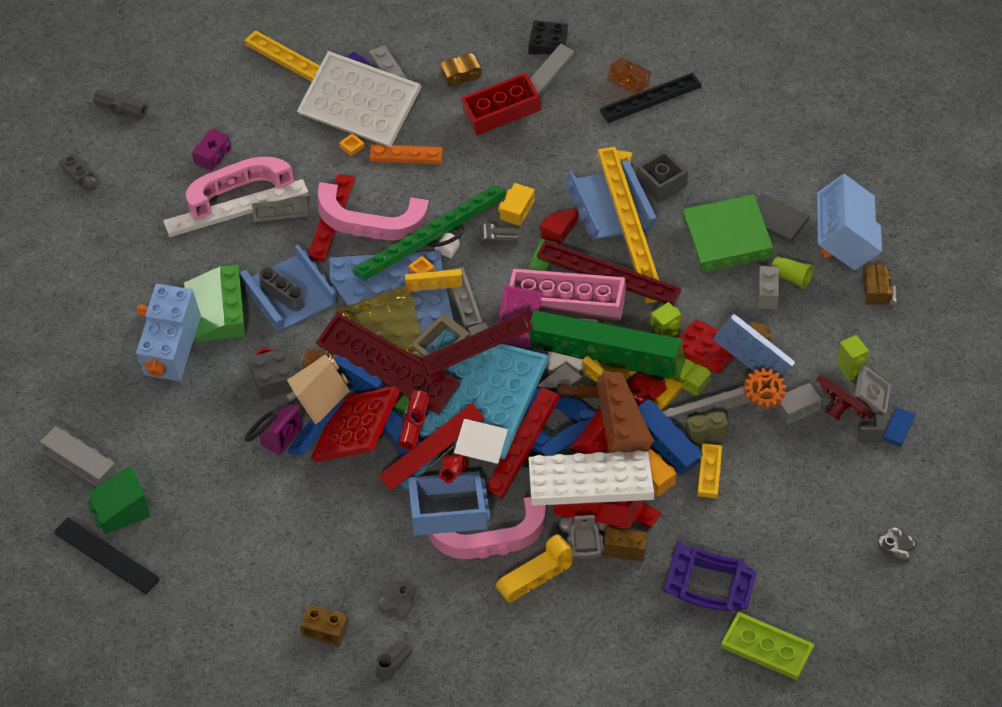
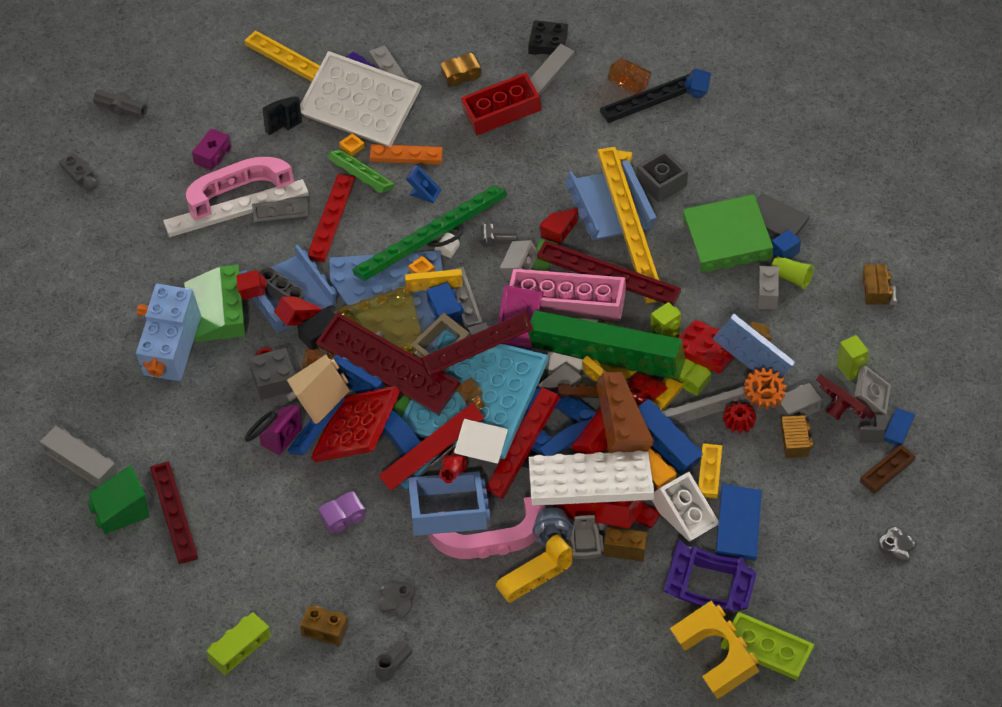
black tile [54,517,160,595] -> none
bright pink arch [317,182,429,240] -> none
red piece [398,390,429,450] -> none
yellow brick [498,183,535,226] -> none
olive brick [686,412,728,445] -> none
light blue piece [817,174,882,271] -> none
none -> dark red tile [150,461,198,564]
none -> lime brick [206,612,271,676]
none -> red brick [236,270,267,300]
none -> black slope [262,97,302,135]
none -> red slope [274,296,322,326]
none -> black brick [297,307,335,351]
none -> medium lavender brick [318,491,366,534]
none -> bright green plate [328,149,394,193]
none -> blue slope [406,165,441,203]
none -> blue brick [426,283,464,323]
none -> clear orange plate [456,378,485,410]
none -> light grey brick [500,240,538,281]
none -> sand blue cone [532,508,573,546]
none -> white slope [652,472,718,542]
none -> yellow arch [670,601,760,699]
none -> blue brick [685,68,711,98]
none -> blue tile [716,484,762,561]
none -> red gear [723,401,757,435]
none -> blue brick [772,230,801,259]
none -> pearl gold brick [780,415,813,458]
none -> reddish brown plate [860,445,916,494]

